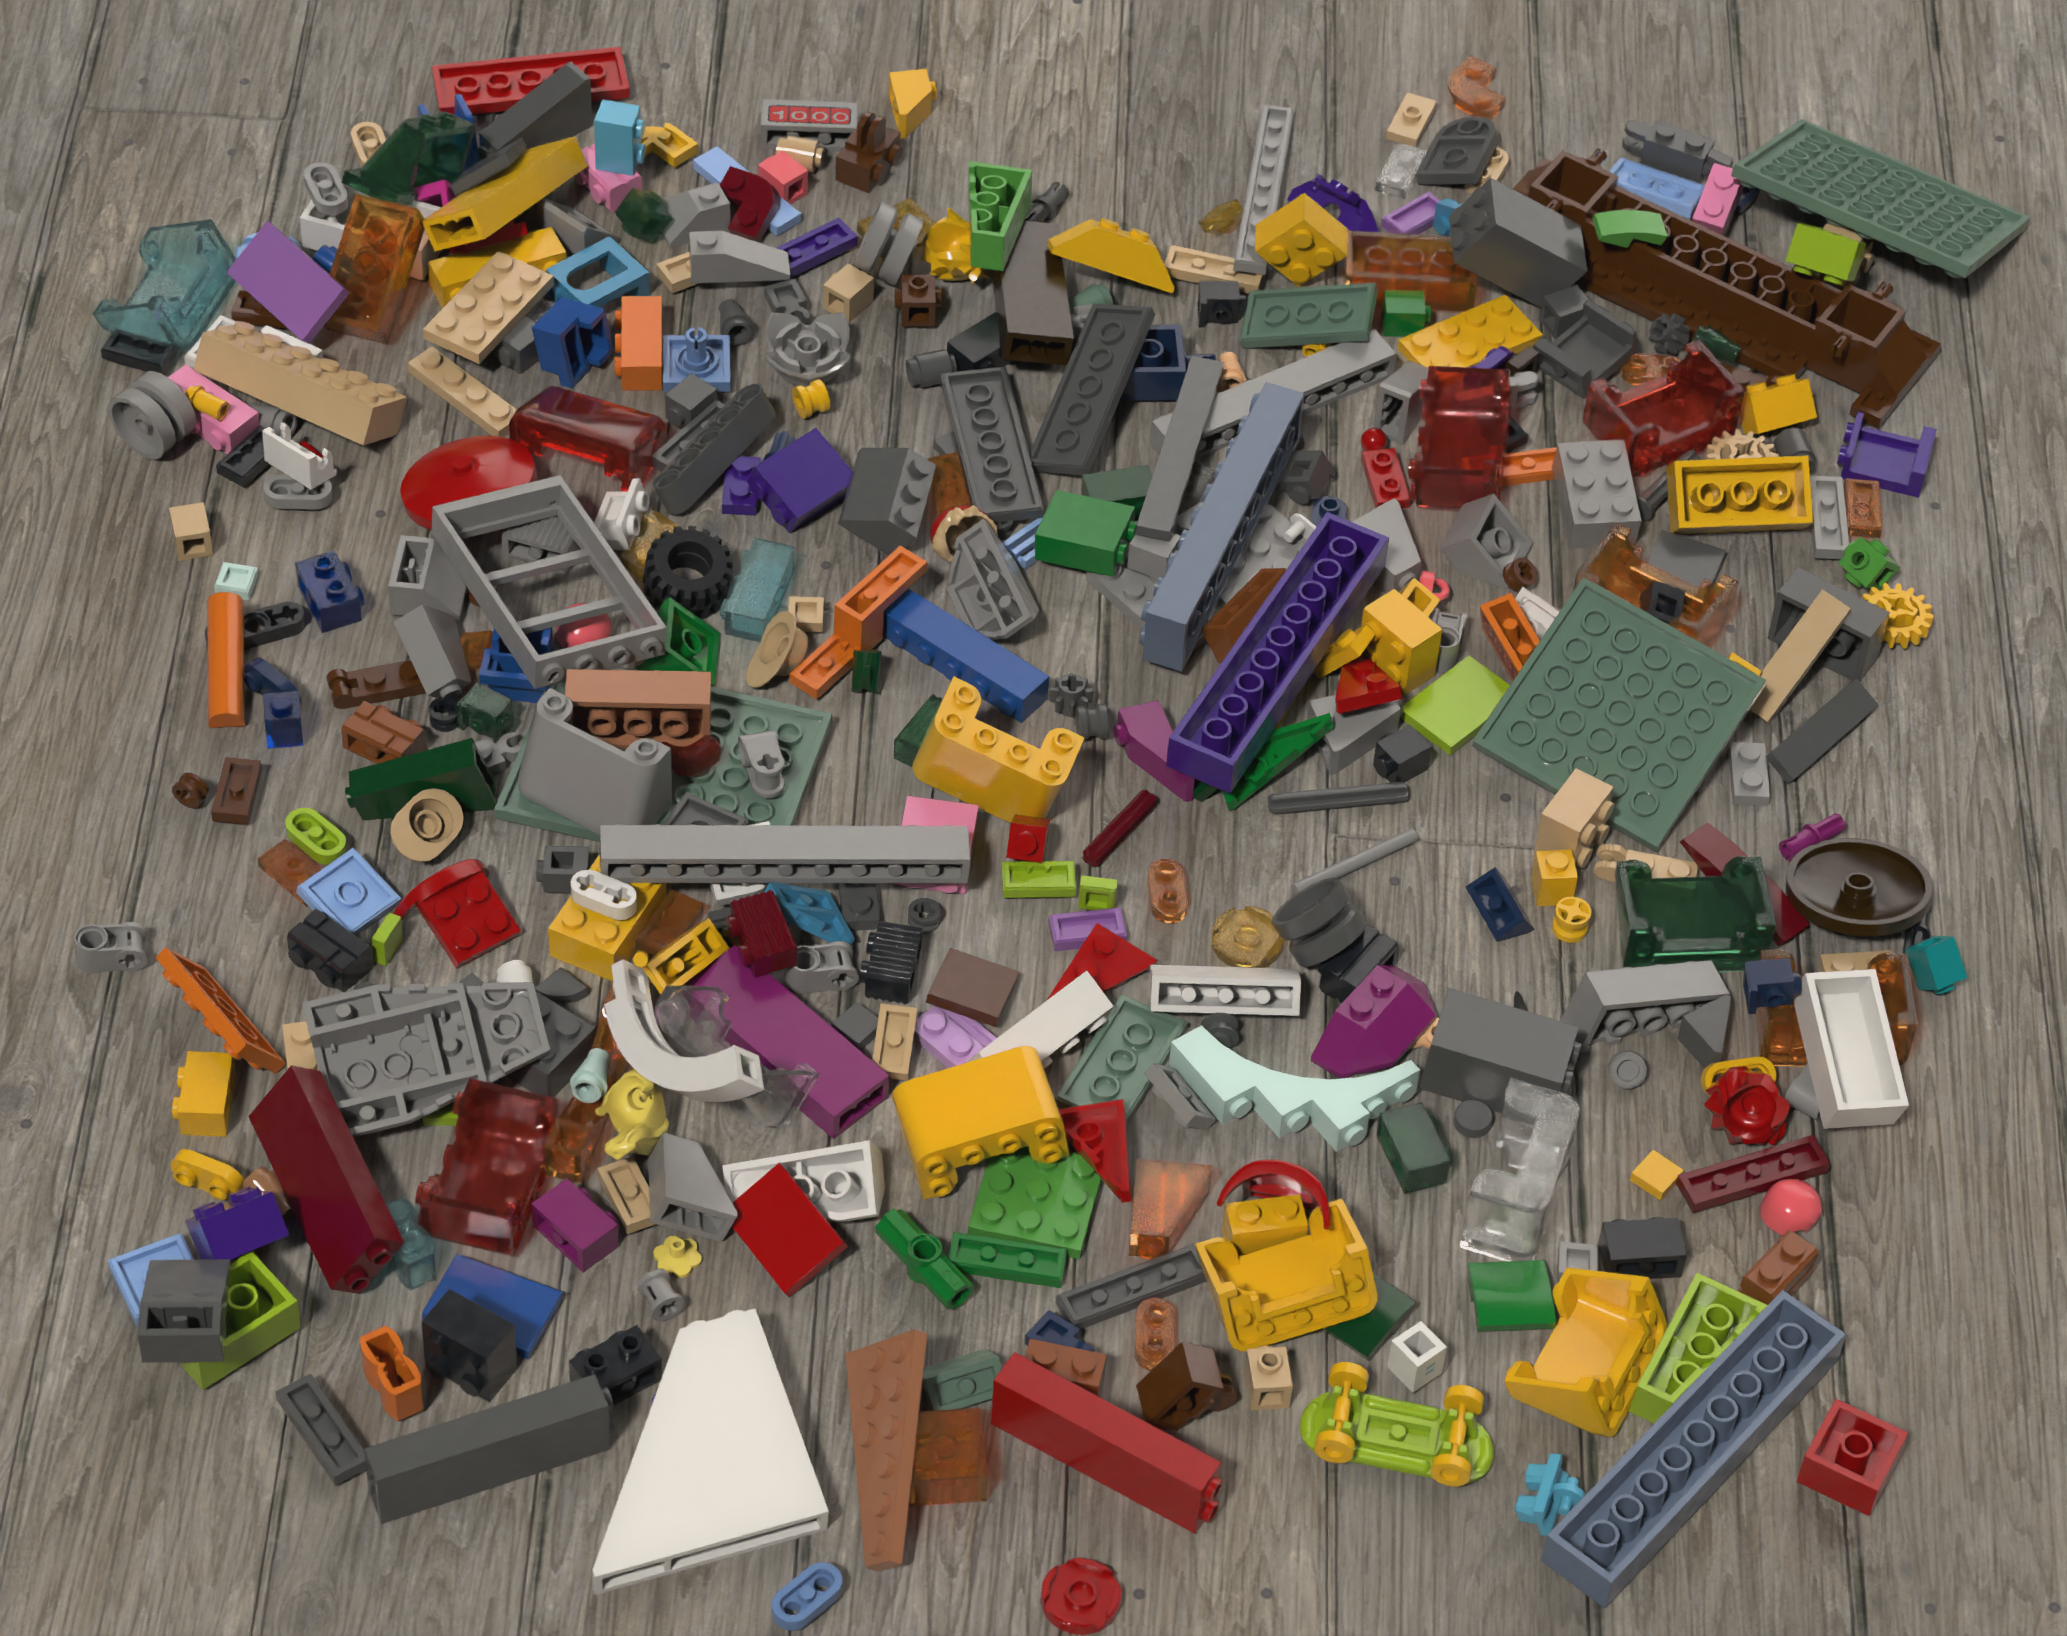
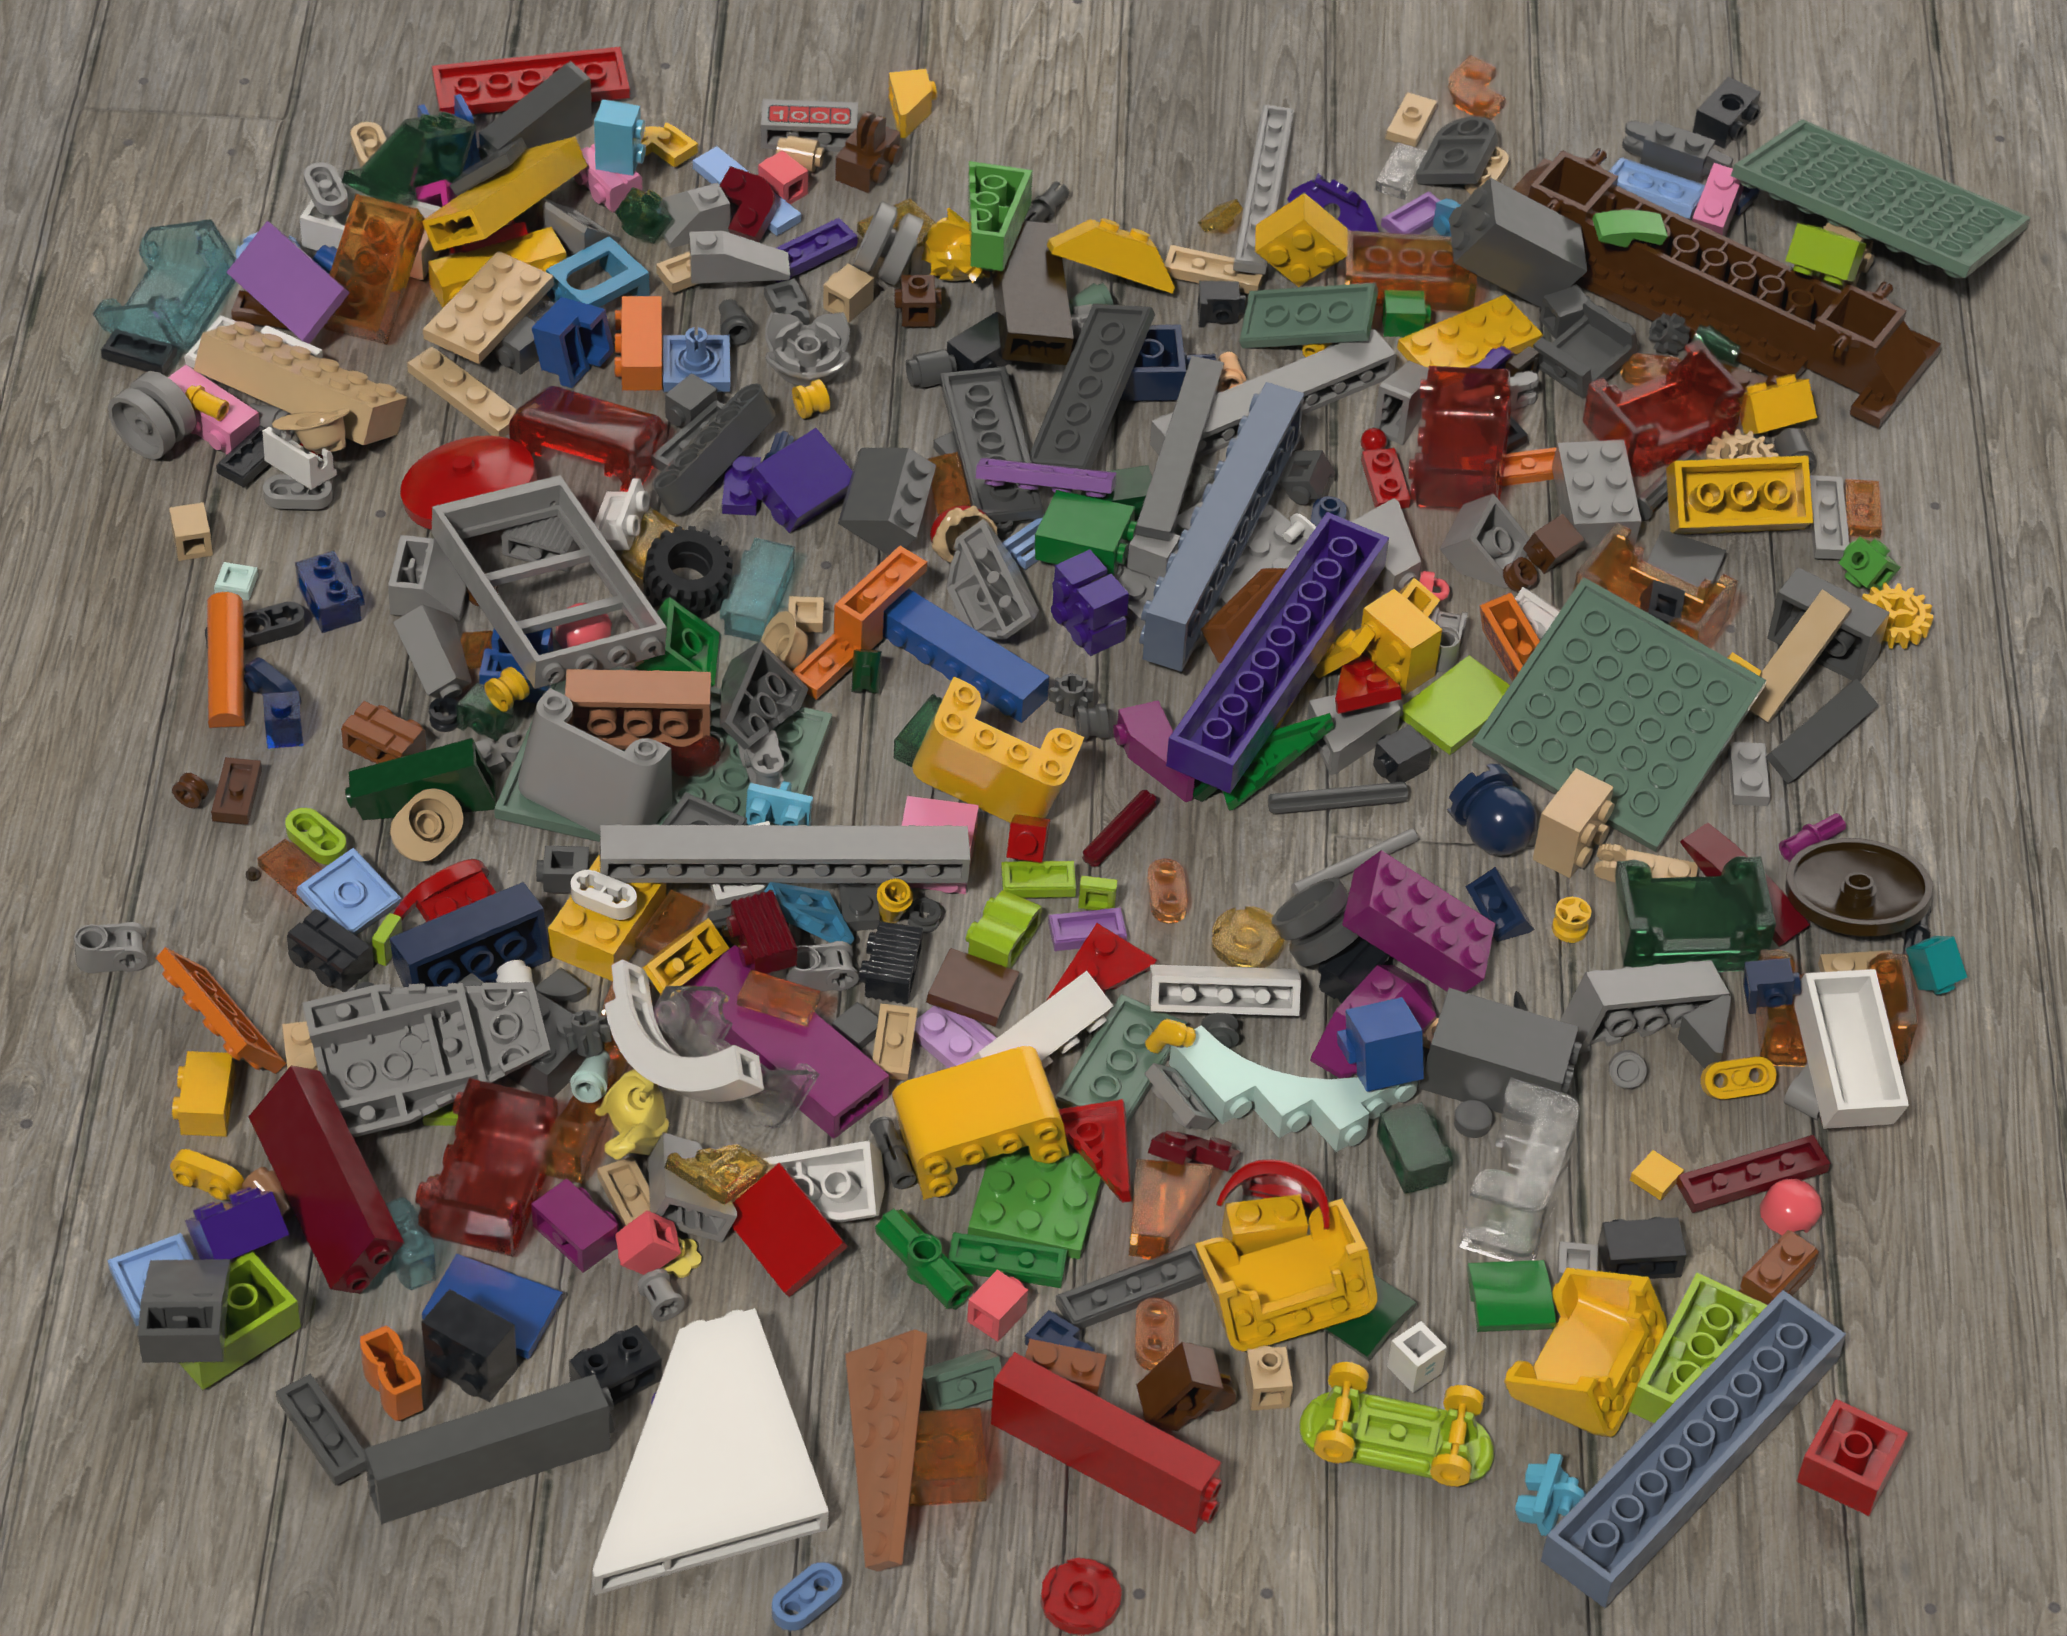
reddish brown plate [326,660,426,709] -> none
yellow bar [633,950,649,967] -> none
yellow brick [1531,849,1578,906] -> none
red hair [1704,1066,1790,1146] -> none
dark purple panel [1837,412,1937,498] -> none
none -> dark brown piece [246,866,260,881]
none -> tan piece [272,409,349,454]
none -> dark blue slope [389,882,550,987]
none -> yellow wheel [484,667,530,712]
none -> dark grey gear [563,1010,612,1057]
none -> coral brick [615,1210,681,1275]
none -> clear yellow wing [664,1144,769,1205]
none -> dark grey wedge [720,640,809,750]
none -> clear orange plate [737,970,821,1026]
none -> medium azure hips [746,781,813,826]
none -> dark grey pin [870,1116,916,1189]
none -> yellow cone [877,878,913,923]
none -> lime brick [965,890,1042,969]
none -> coral brick [967,1270,1028,1342]
none -> medium lavender plate [976,458,1117,497]
none -> dark purple piece [1051,550,1129,656]
none -> yellow arm [1145,1019,1196,1053]
none -> dark red plate [1148,1131,1241,1172]
none -> blue plate [1337,997,1424,1092]
none -> magenta brick [1342,850,1495,992]
none -> dark blue tile [1447,764,1537,856]
none -> reddish brown brick [1522,514,1584,574]
none -> black brick [1692,76,1761,149]

